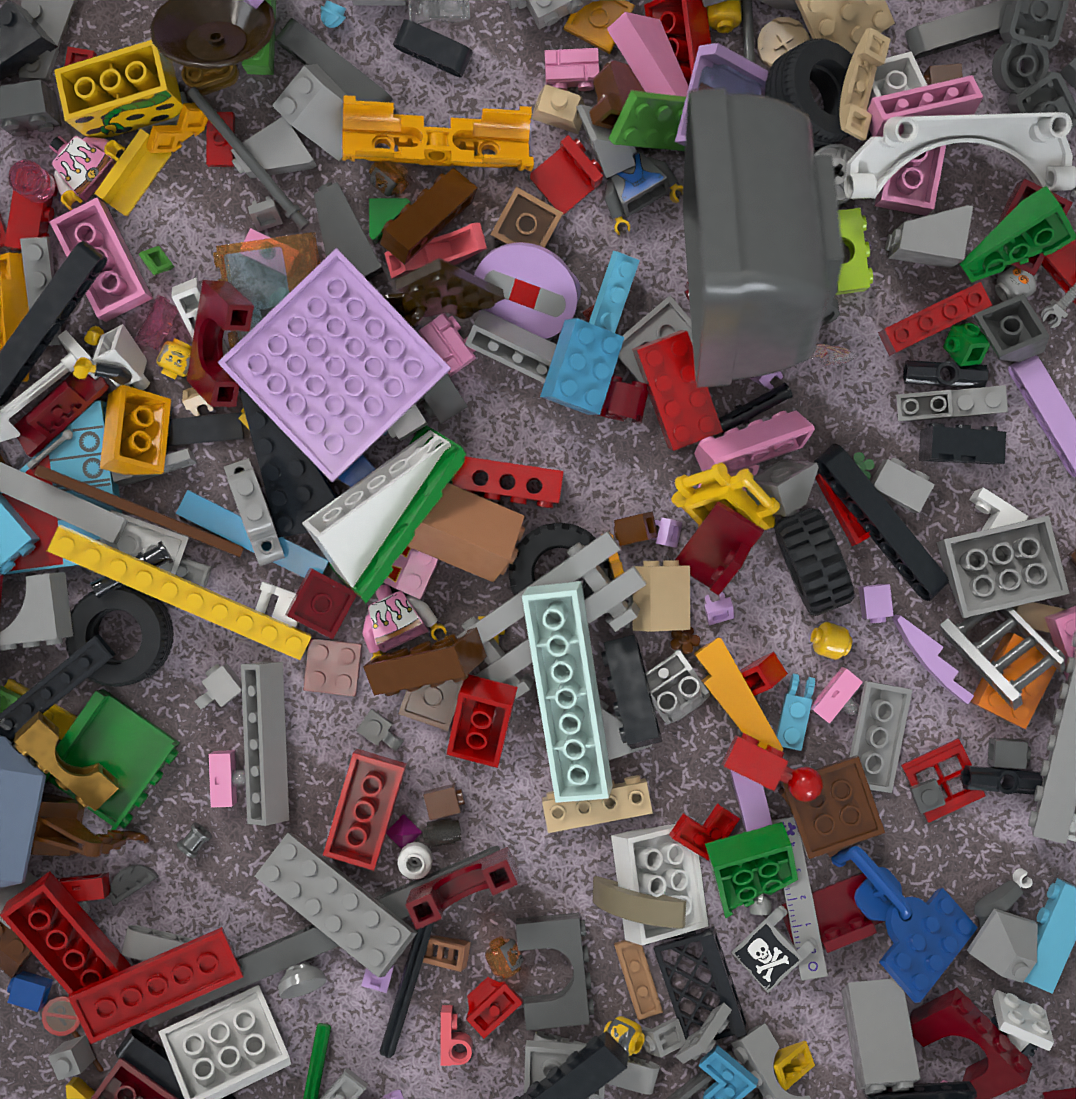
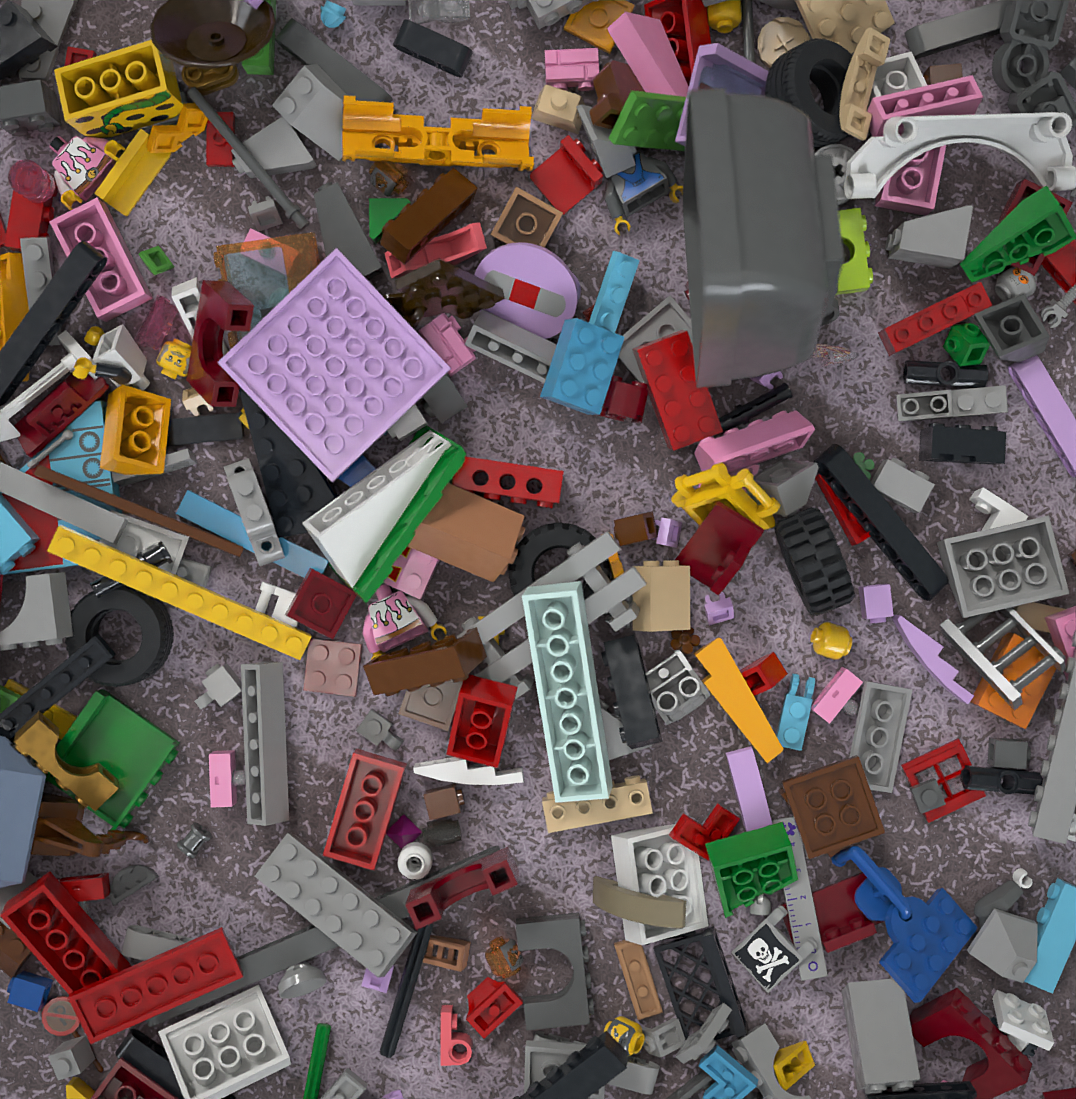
red brick [722,733,823,802] -> none
none -> white slope [413,757,524,785]

